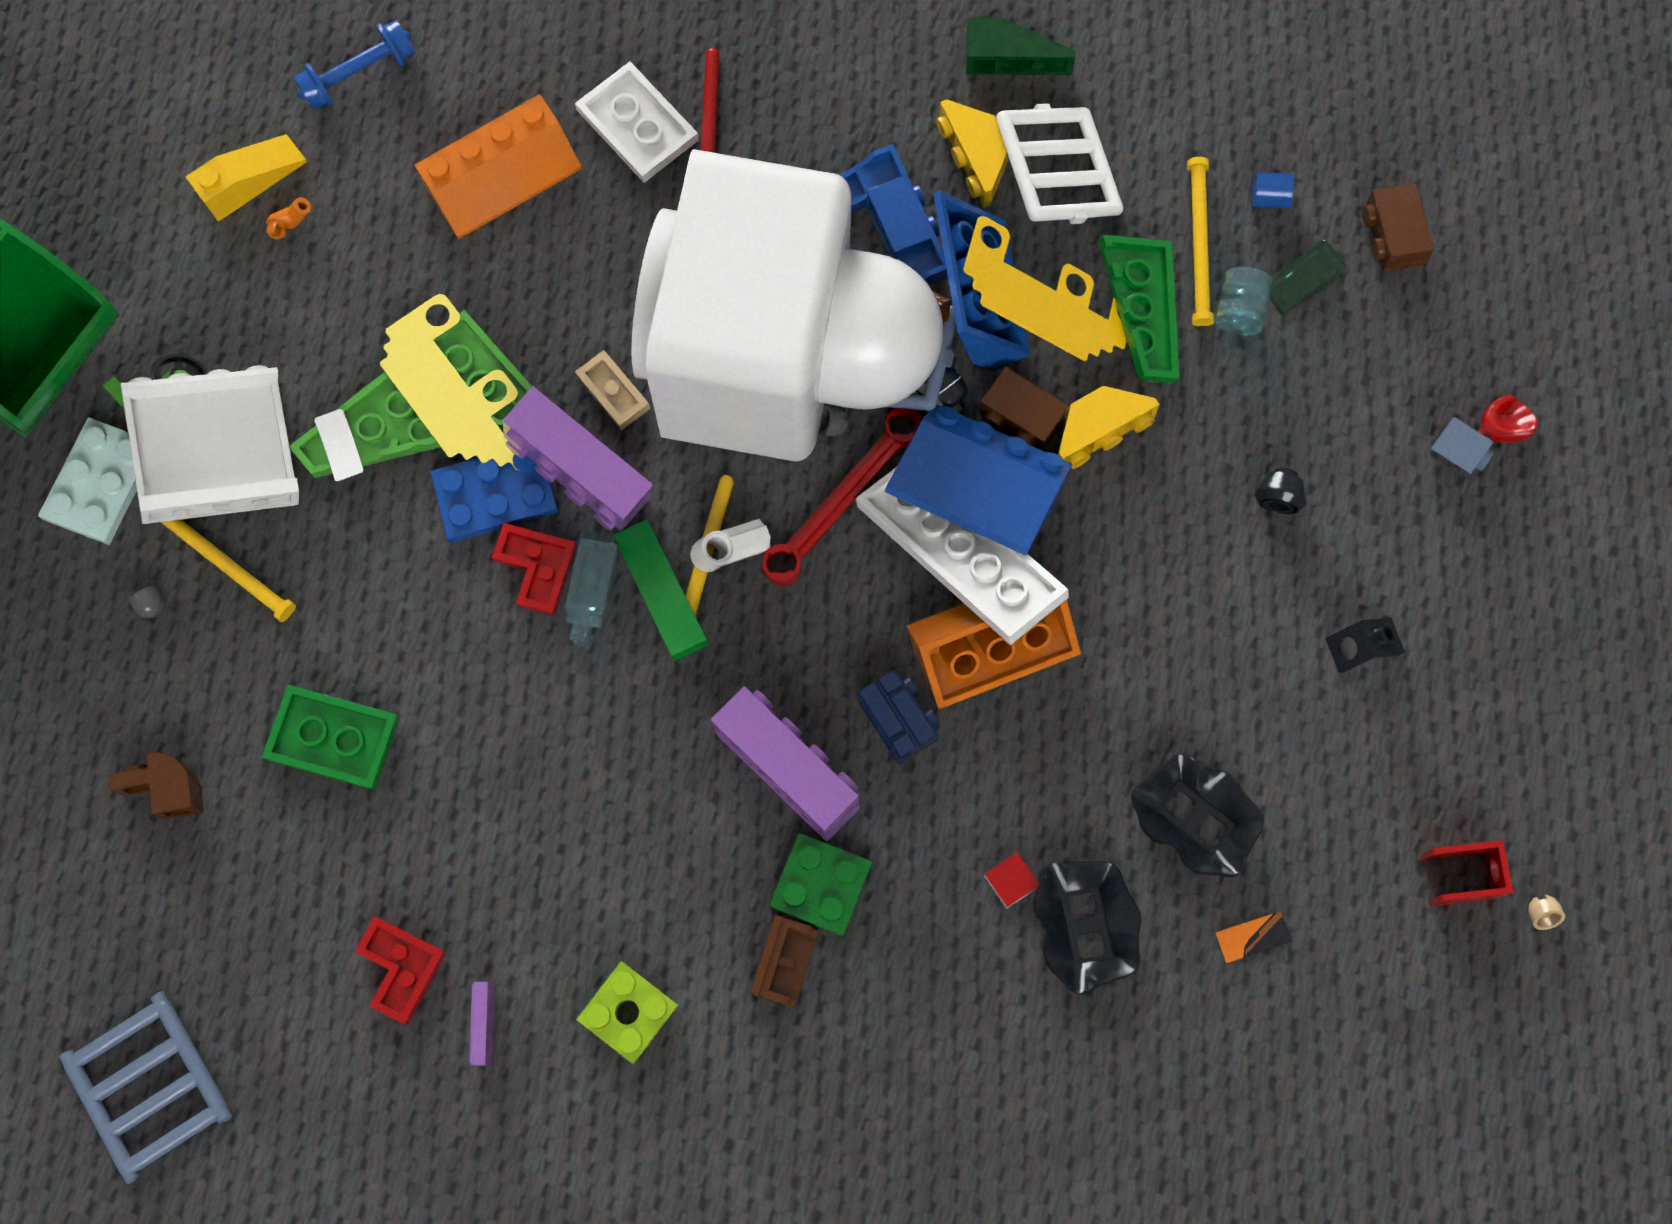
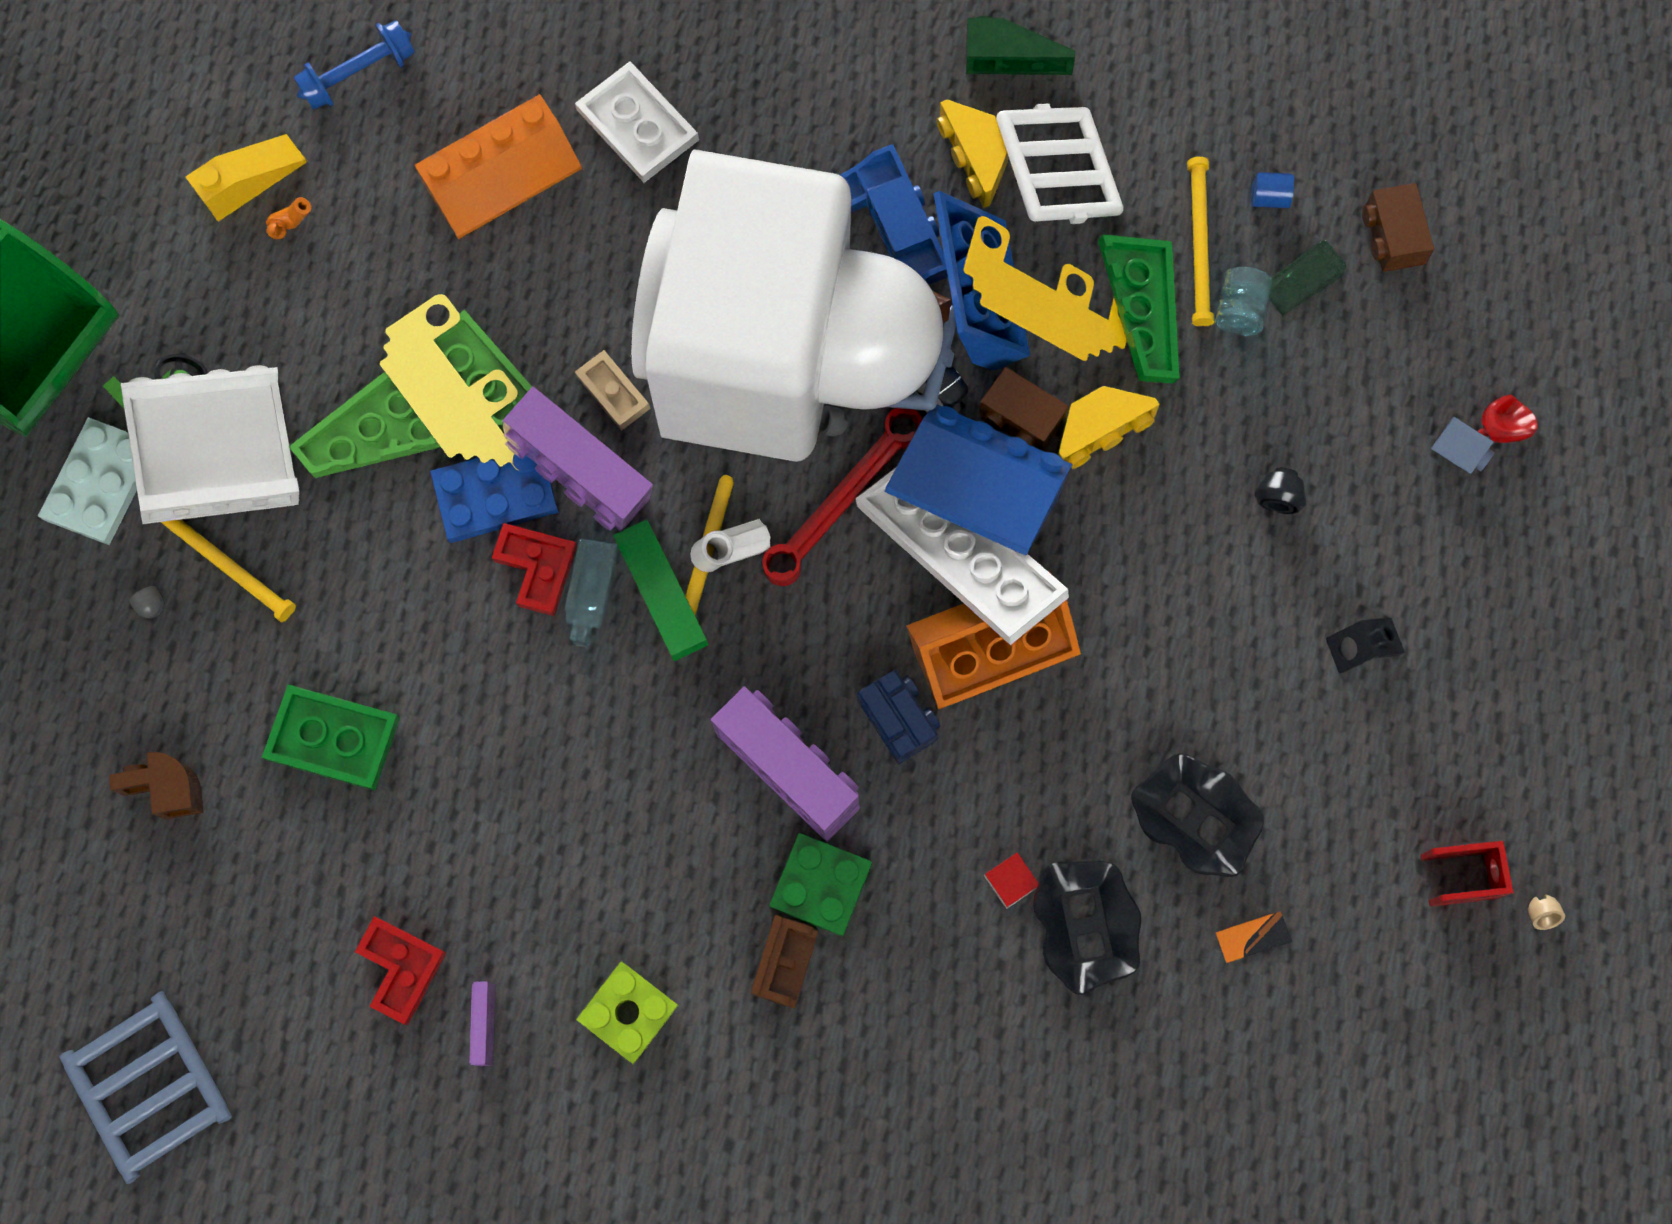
white sticker [315,409,363,481] -> none
red piece [701,48,720,153] -> none

